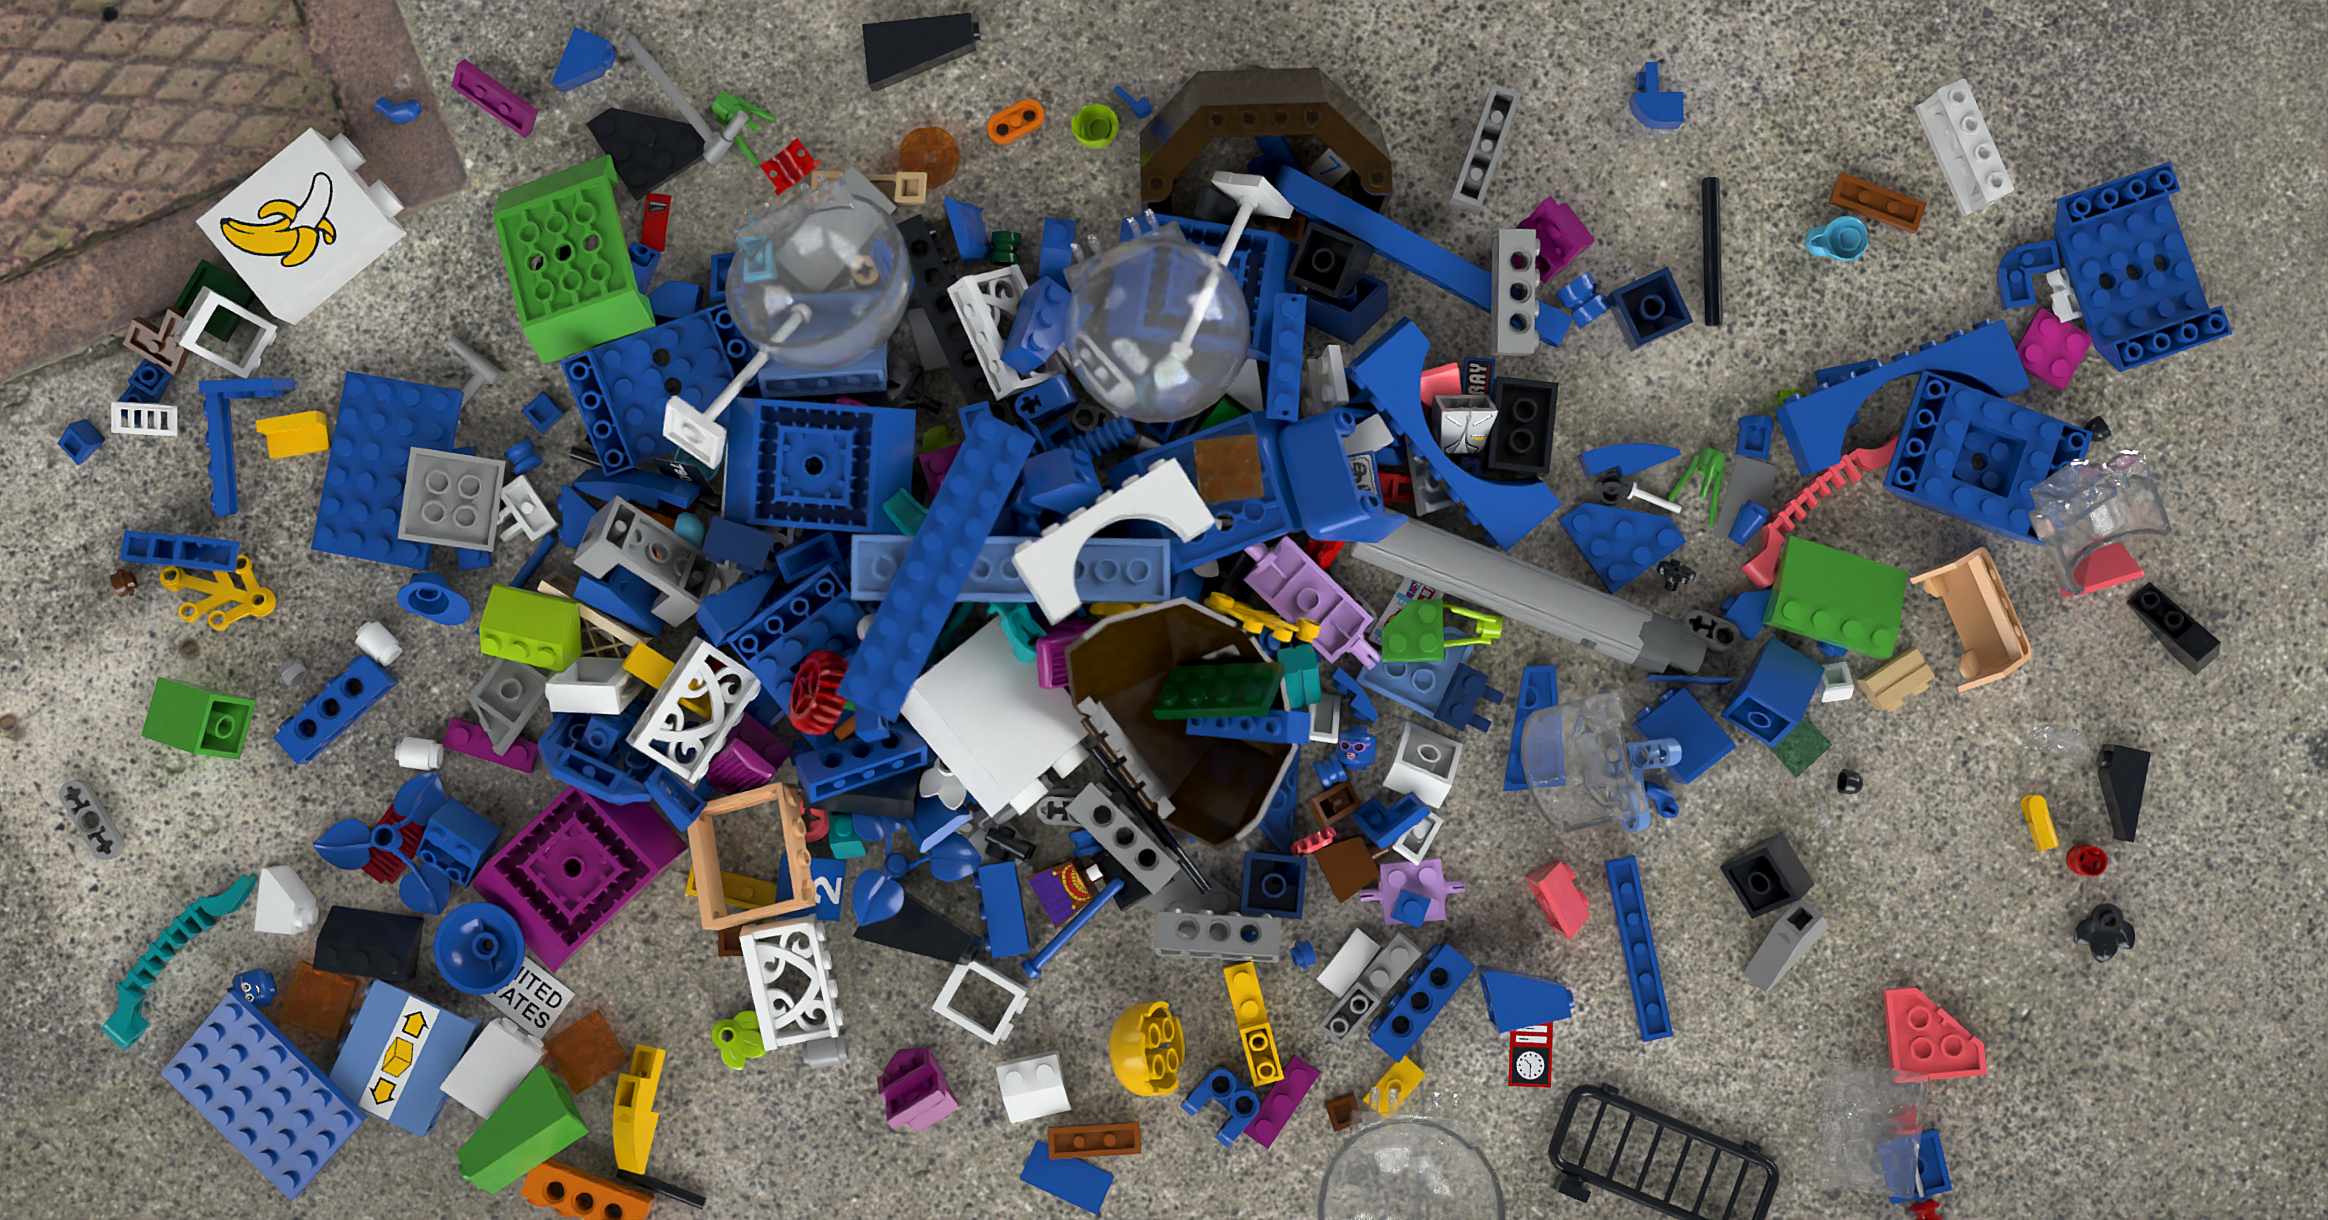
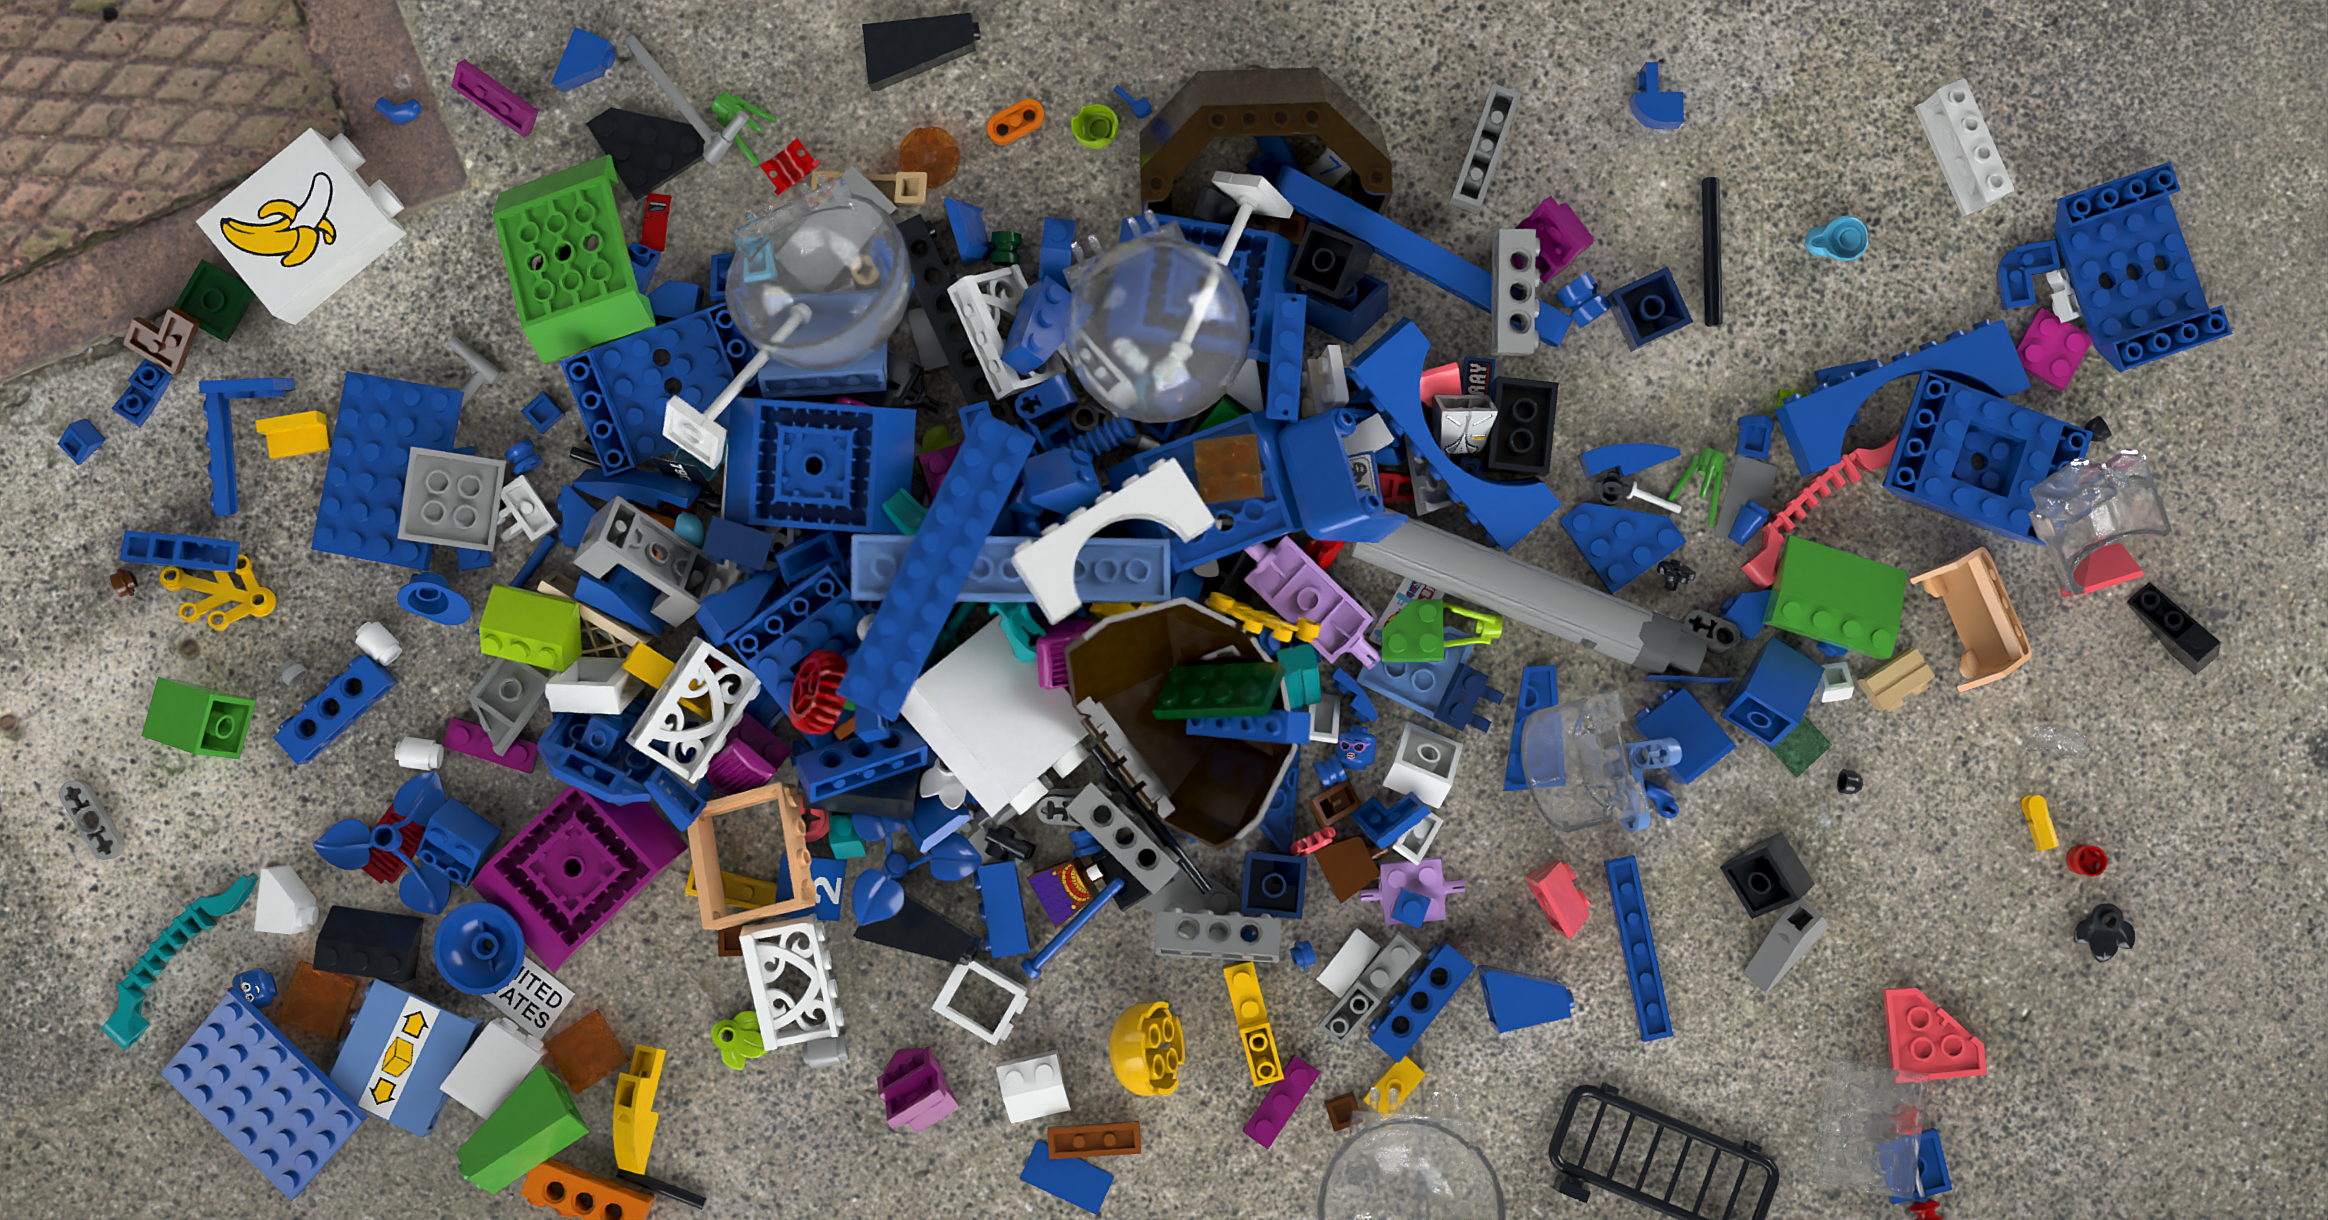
white slope [111,401,177,436] -> none
white window [172,286,277,379] -> none
blue piece [1180,1065,1260,1147] -> none
sticker [1508,1022,1553,1088] -> none
dark orange plate [1828,172,1927,234] -> none
black slope [2096,744,2151,843] -> none

